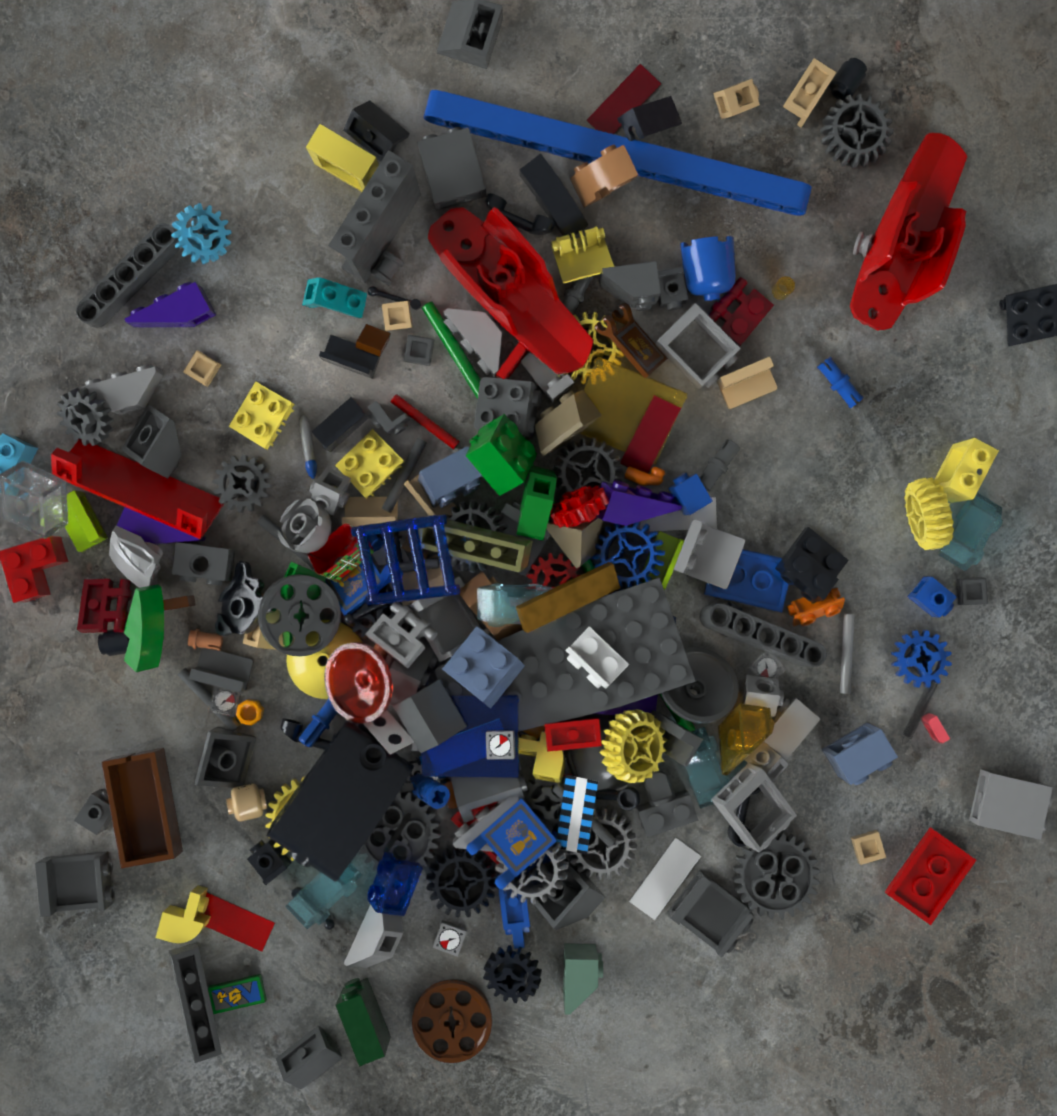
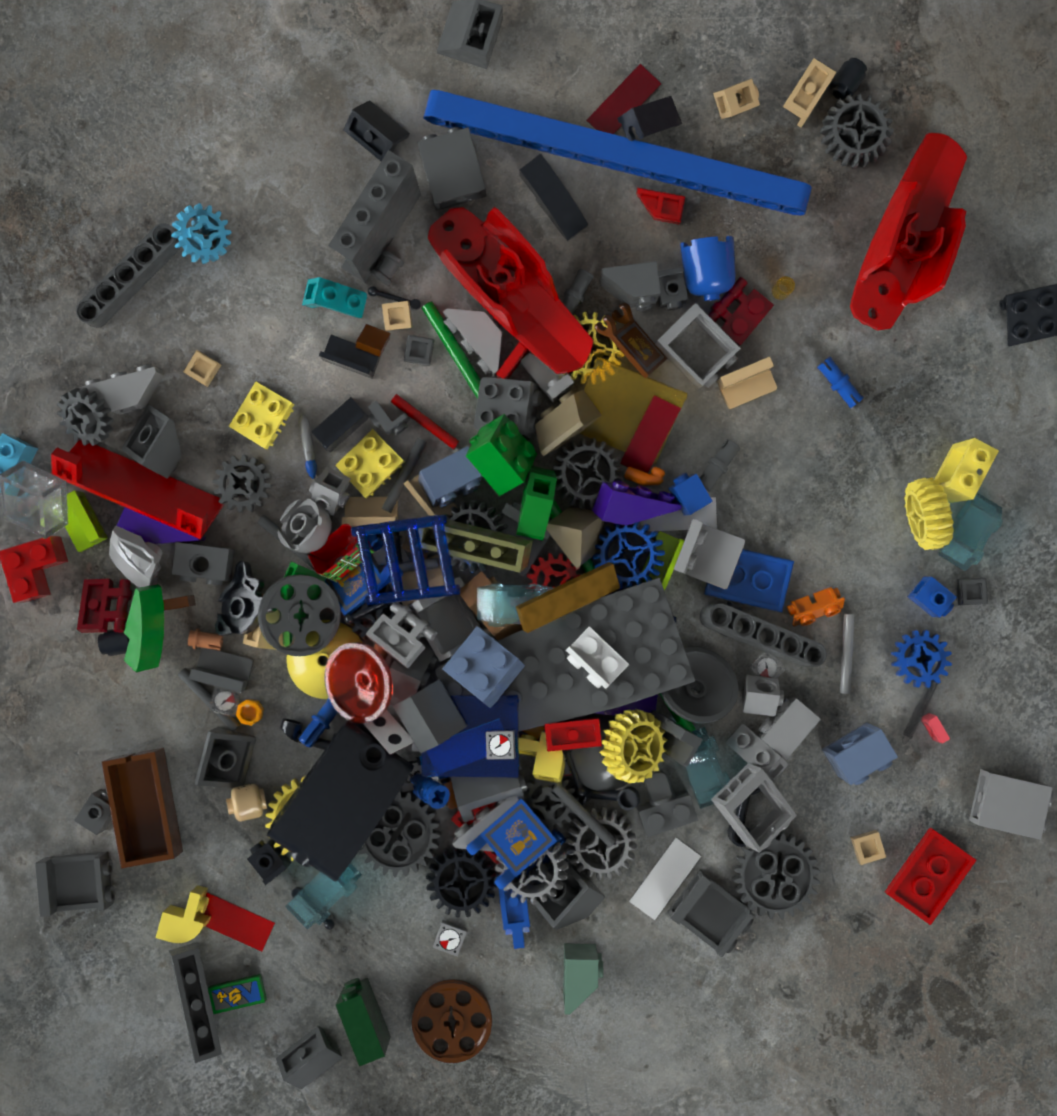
dark purple slope [124,282,216,327] -> none
light yellow window [306,124,379,192] -> none
light grey slope [344,890,403,968] -> none
clear blue bracket [367,852,423,916] -> none
black gear [483,945,542,1003] -> none
black bar [485,193,555,235] -> none
red gear [550,486,609,528] -> none
light yellow hinge [551,226,614,284] -> none
sticker [556,775,598,855] -> none
medium nougat brick [570,144,638,208] -> none
clear yellow slope [718,703,774,776] -> none
black plate [775,527,849,602] -> none
light grey bush [853,231,874,258] -> none
none -> red tile [636,188,686,225]

